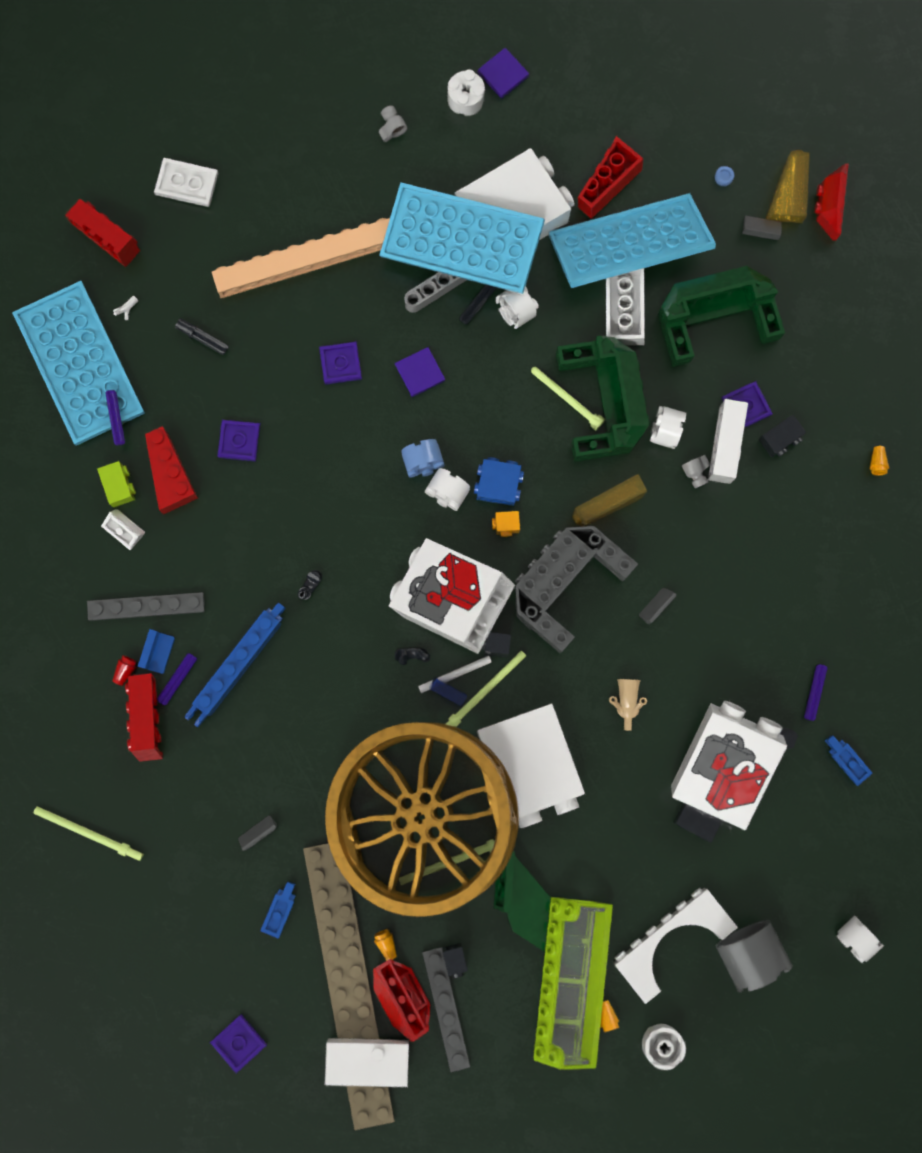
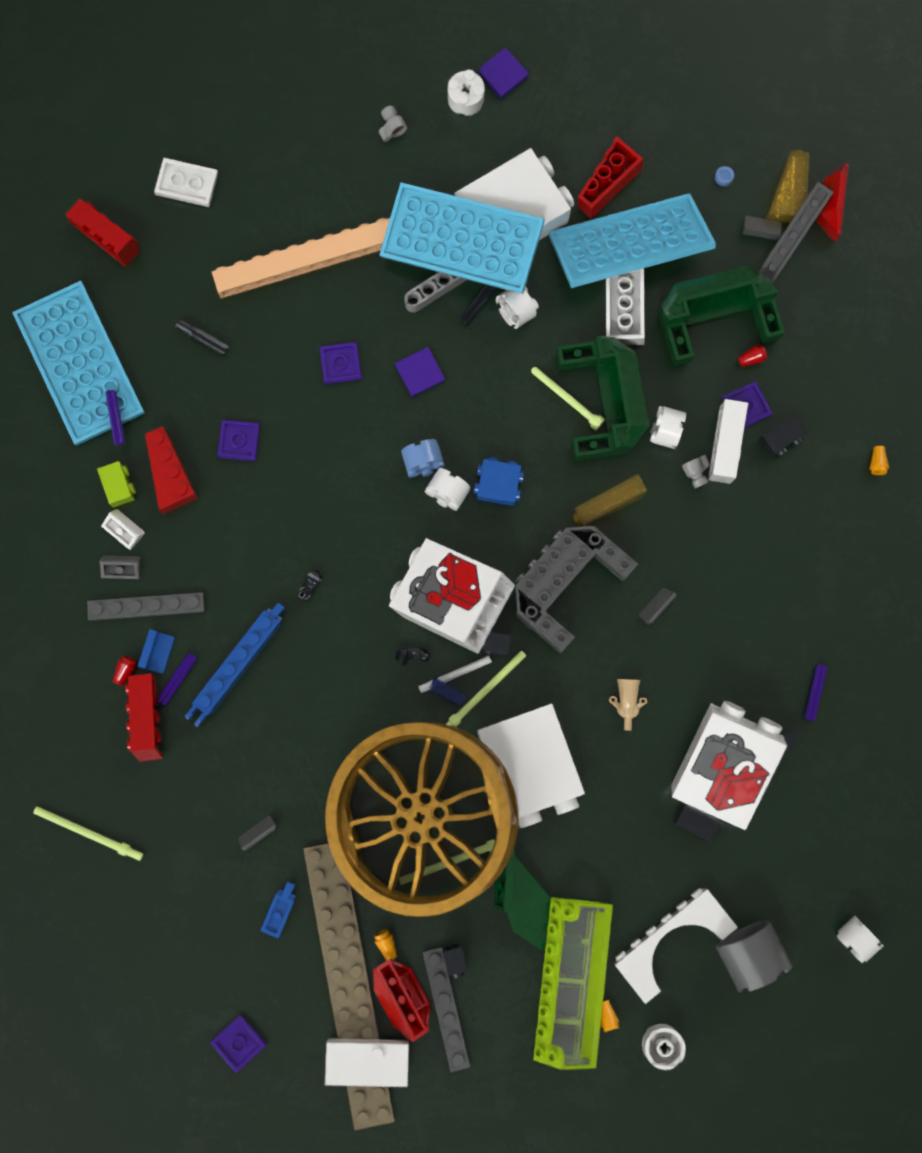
white bar [113,296,138,320] -> none
light orange brick [492,511,520,537] -> none
blue hinge [825,736,872,786] -> none
none -> dark grey slope [100,555,141,579]
none -> red cone [738,344,768,367]
none -> dark grey plate [757,182,833,283]

